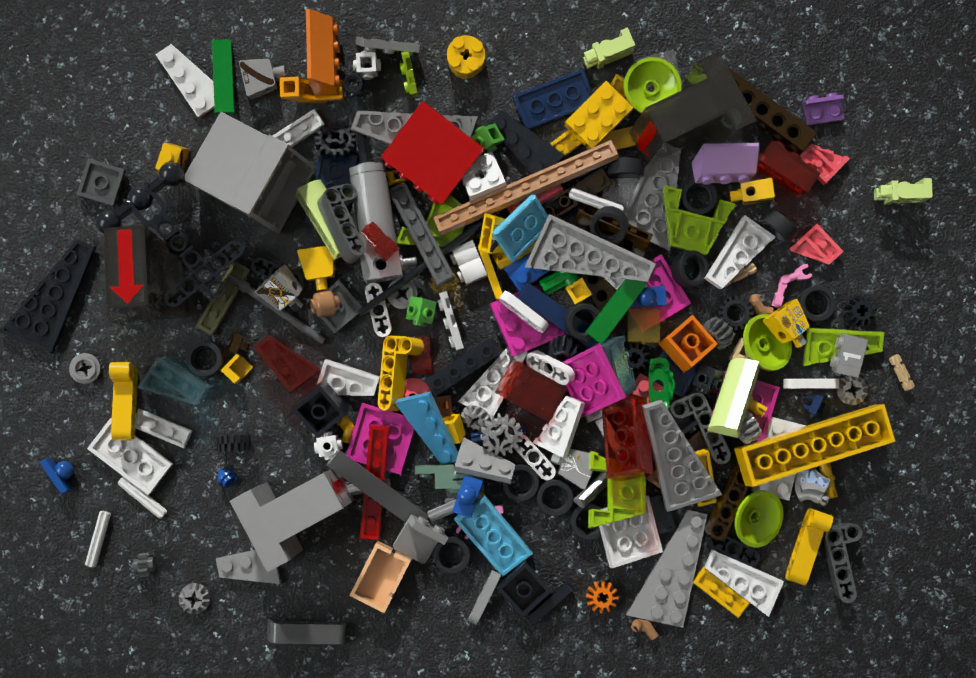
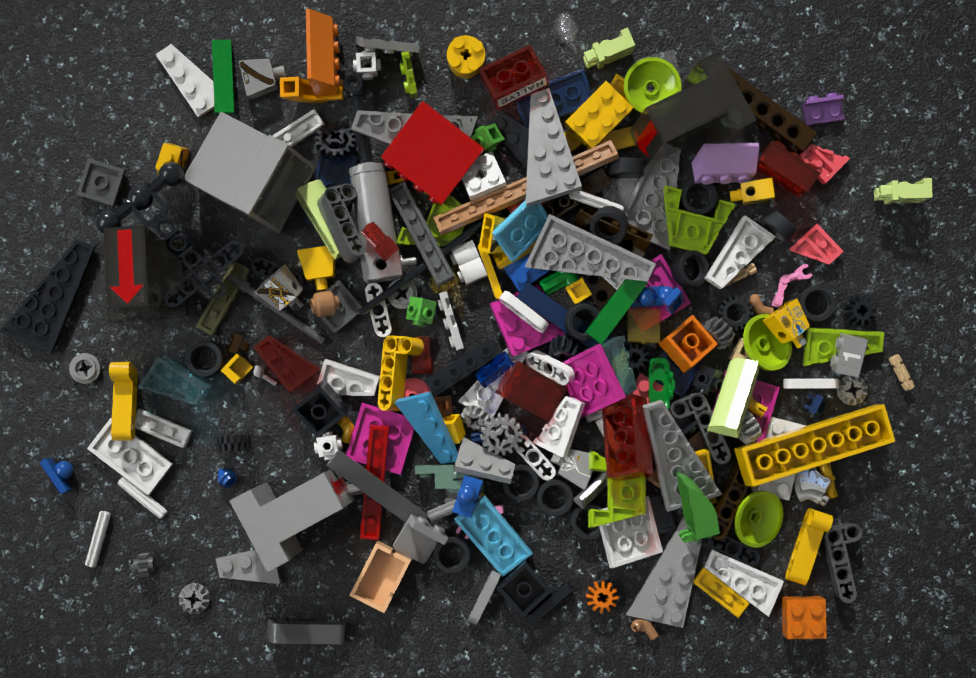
none -> light grey hand [253,365,277,386]
none -> clear blue plate [475,351,515,388]
none -> clear red brick [479,45,549,110]
none -> light grey wing [525,88,583,207]
none -> clear head [553,13,579,43]
none -> blue tile [657,286,684,315]
none -> bright green piece [676,472,720,543]
none -> orange brick [782,596,827,639]

